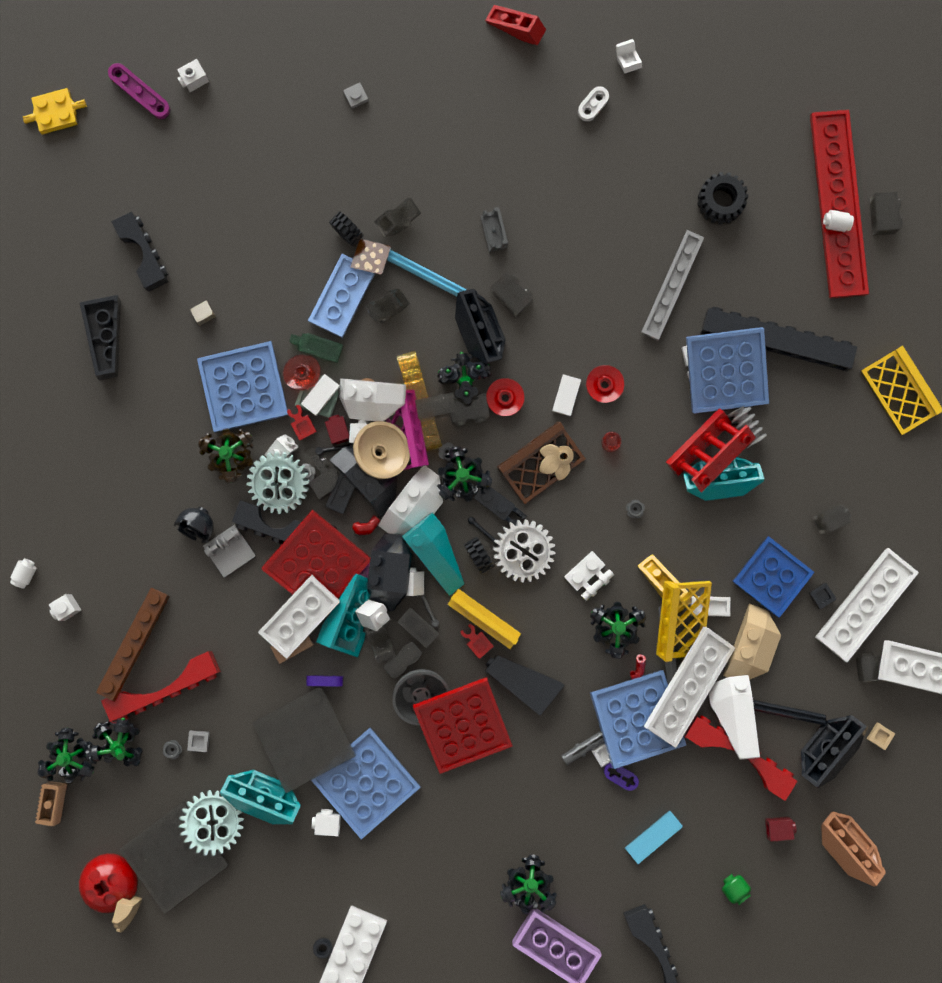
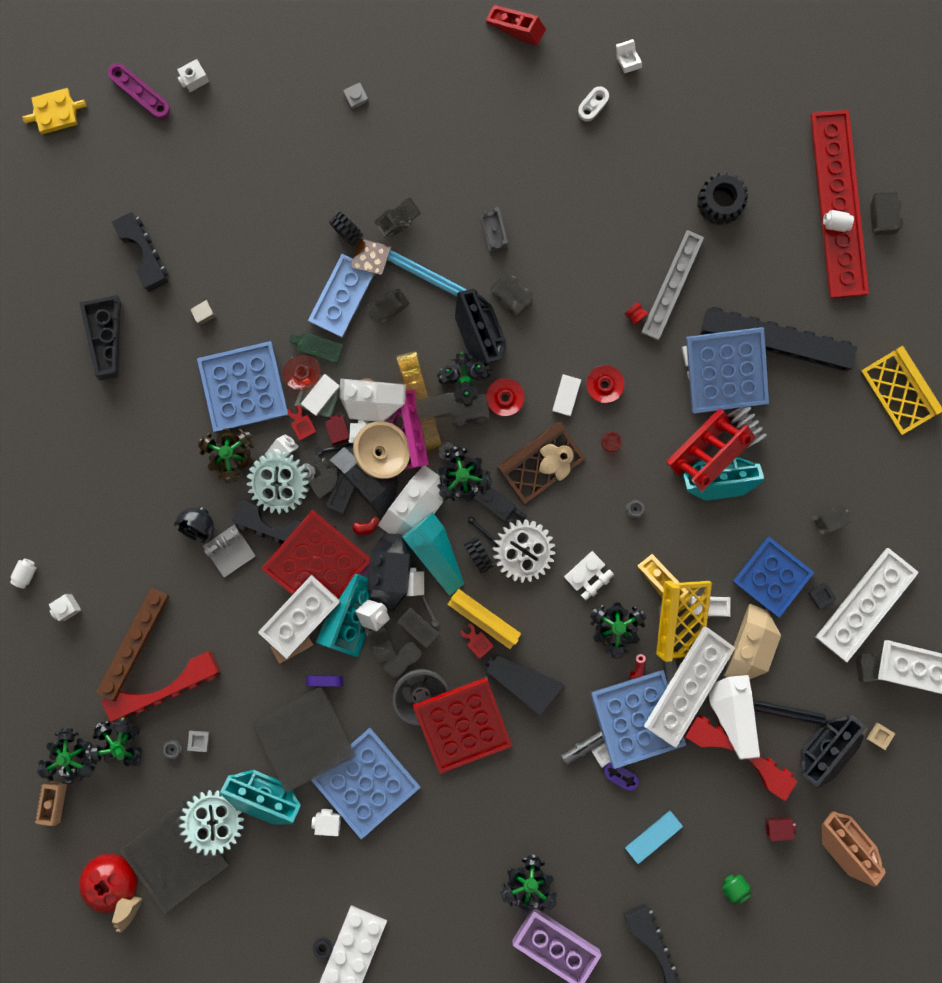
none -> red wheel [625,302,649,326]

